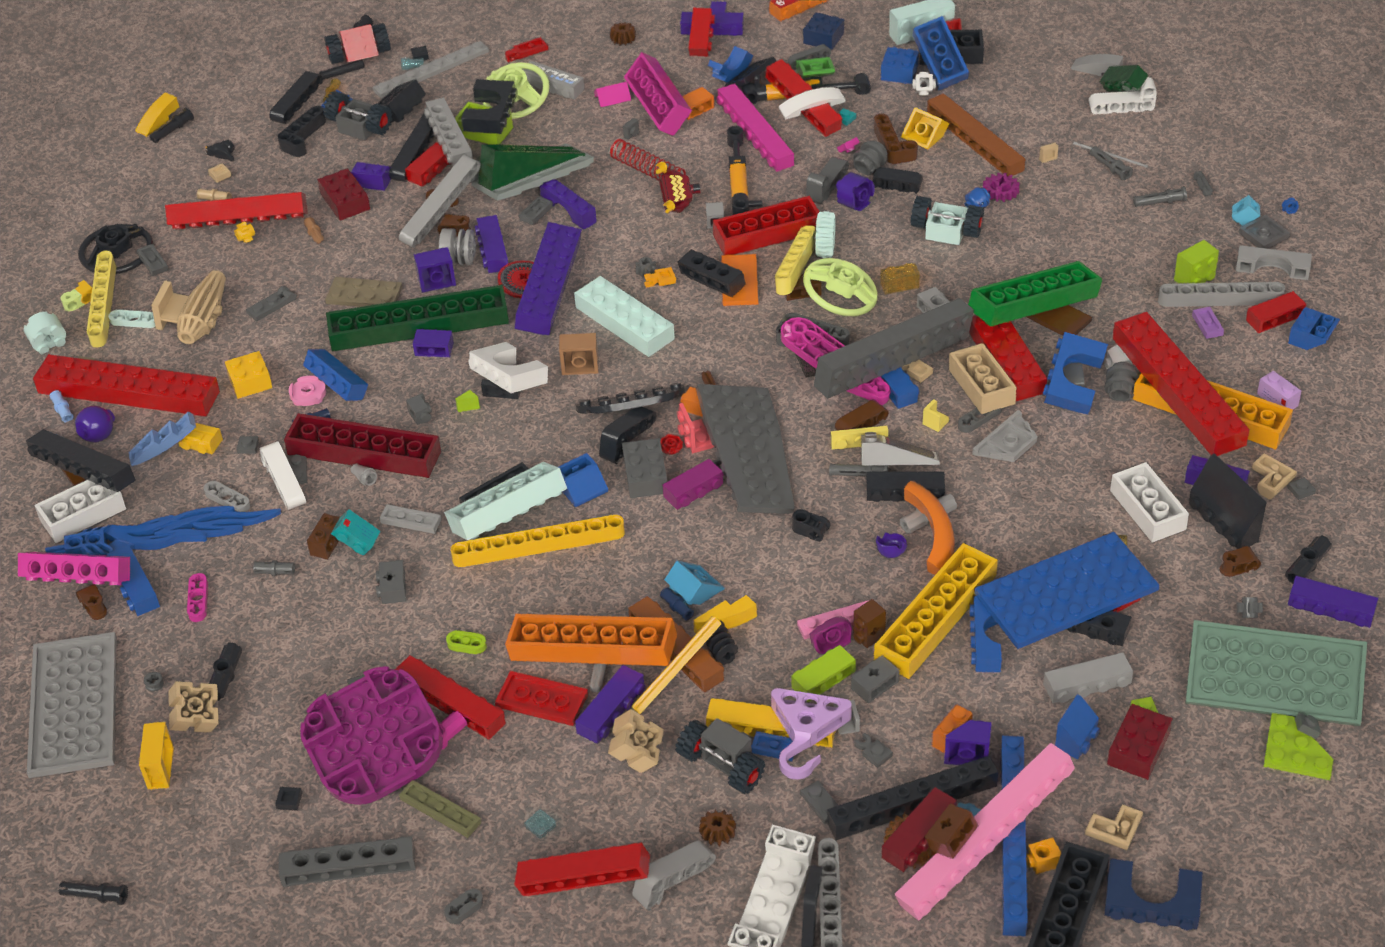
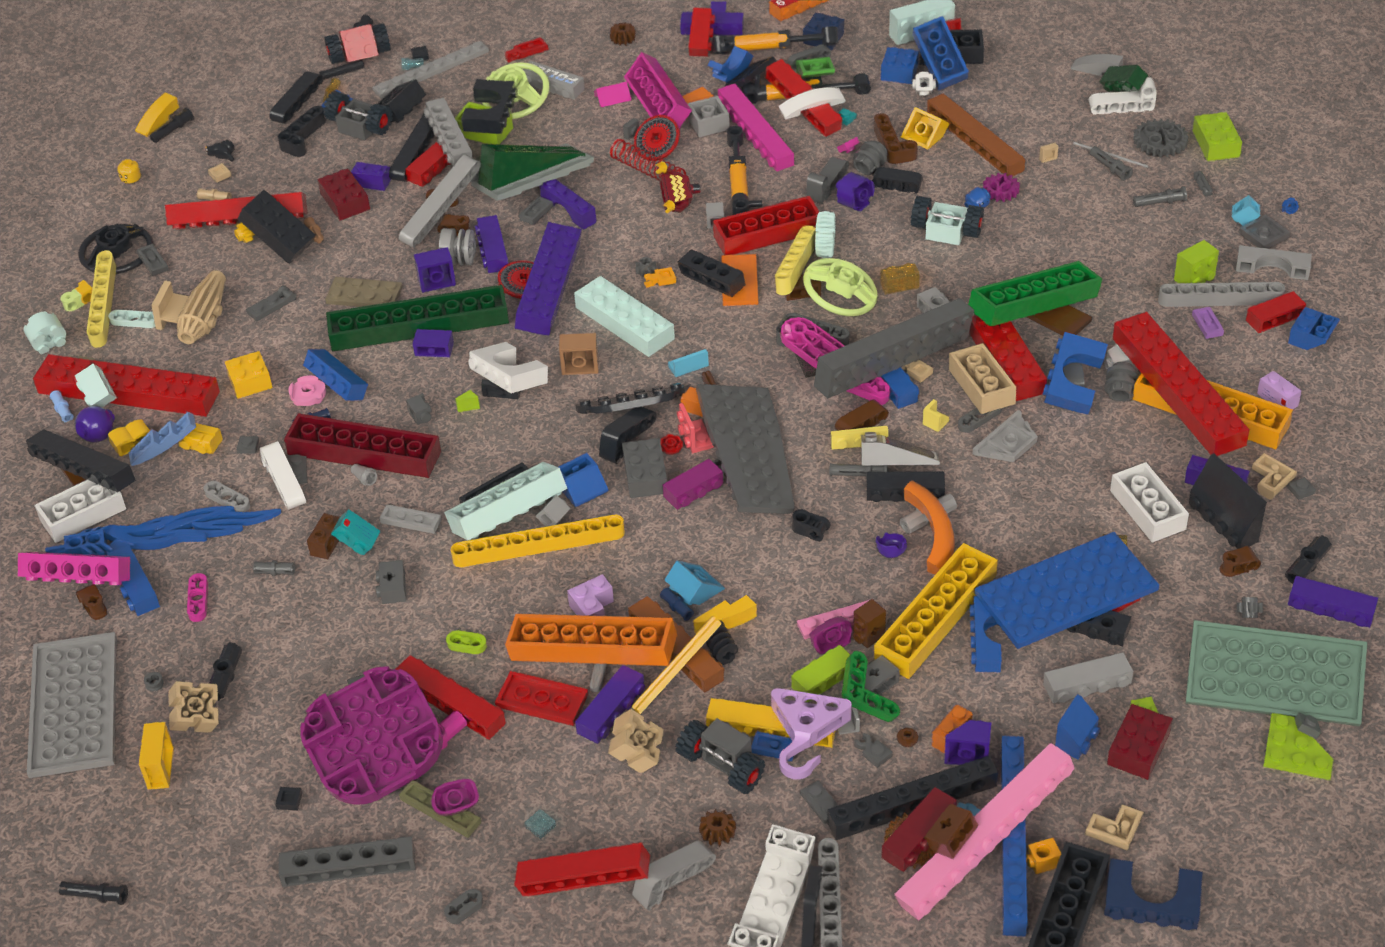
none -> light aqua brick [75,364,117,407]
none -> yellow brick [108,419,150,456]
none -> yellow head [117,159,141,184]
none -> black brick [237,189,316,264]
none -> magenta piece [431,779,479,816]
none -> light grey brick [536,495,570,527]
none -> lavender brick [567,574,614,616]
none -> piece [634,115,680,161]
none -> medium azure panel [668,349,709,377]
none -> light grey brick [687,96,729,137]
none -> piece [712,26,838,54]
none -> green beam [842,651,900,722]
none -> reddish brown plate [897,728,918,747]
none -> dark grey gear [1133,118,1189,158]
none -> lime brick [1192,112,1242,161]

